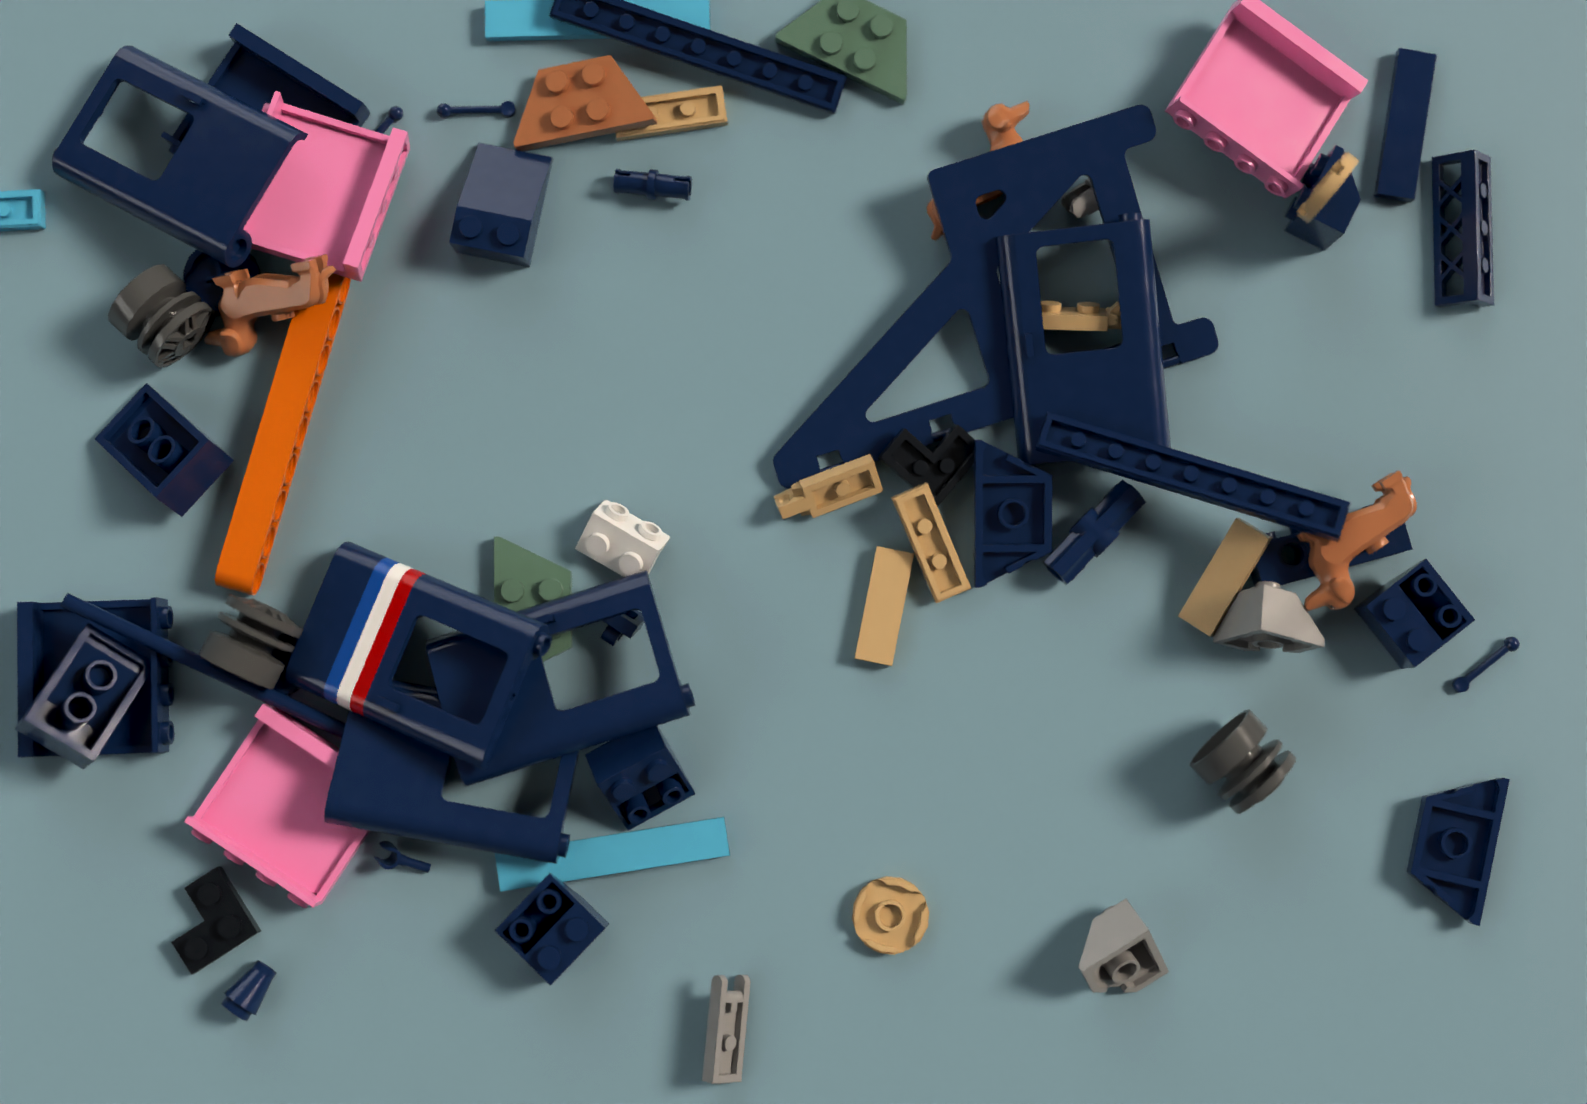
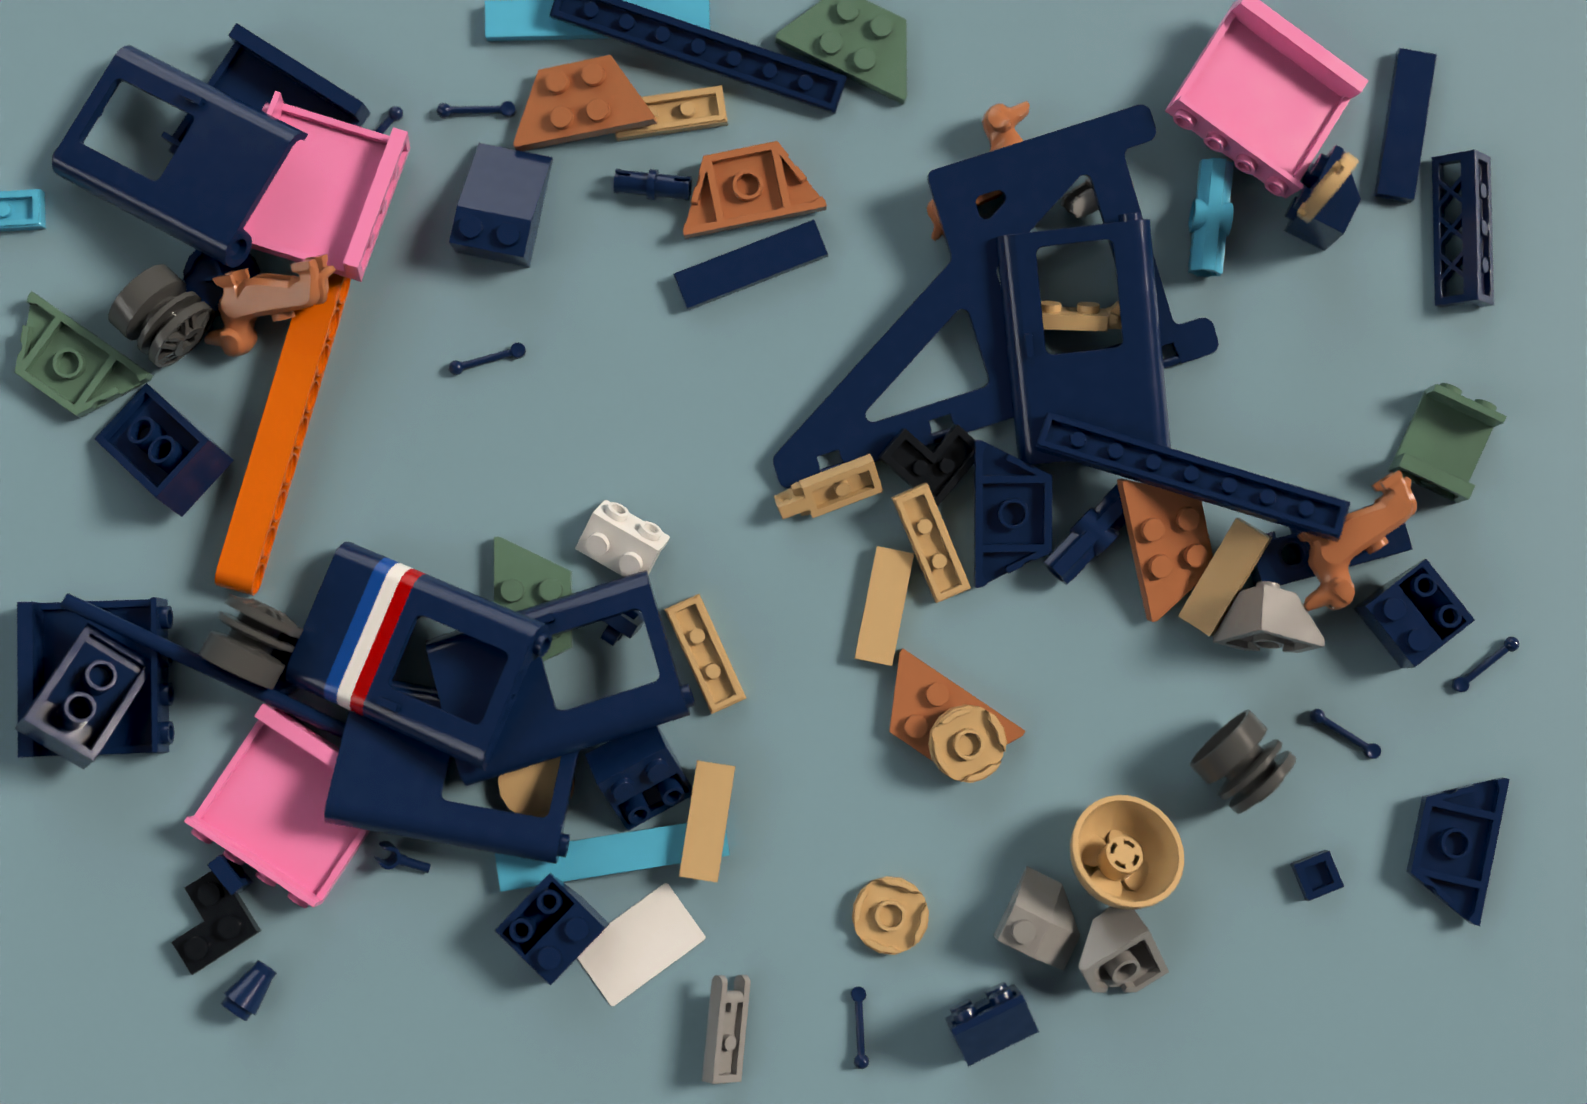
none -> sand green wing [14,291,153,418]
none -> dark blue tile [207,854,253,895]
none -> dark blue hinge [449,343,526,375]
none -> tan tile [498,756,575,817]
none -> white sticker [577,883,706,1006]
none -> tan tile [664,594,747,714]
none -> dark blue tile [674,219,828,311]
none -> tan tile [679,760,736,883]
none -> nougat wing [683,141,827,239]
none -> dark blue hinge [851,986,869,1069]
none -> nougat wing [889,648,1026,761]
none -> tan tile [928,704,1007,783]
none -> dark blue slope [945,982,1039,1066]
none -> light grey slope [993,866,1080,971]
none -> tan piece [1070,795,1184,910]
none -> nougat wing [1117,478,1213,622]
none -> medium azure piece [1188,157,1234,277]
none -> dark blue tile [1290,850,1344,901]
none -> dark blue hinge [1310,709,1381,759]
none -> sand green panel [1388,383,1507,503]

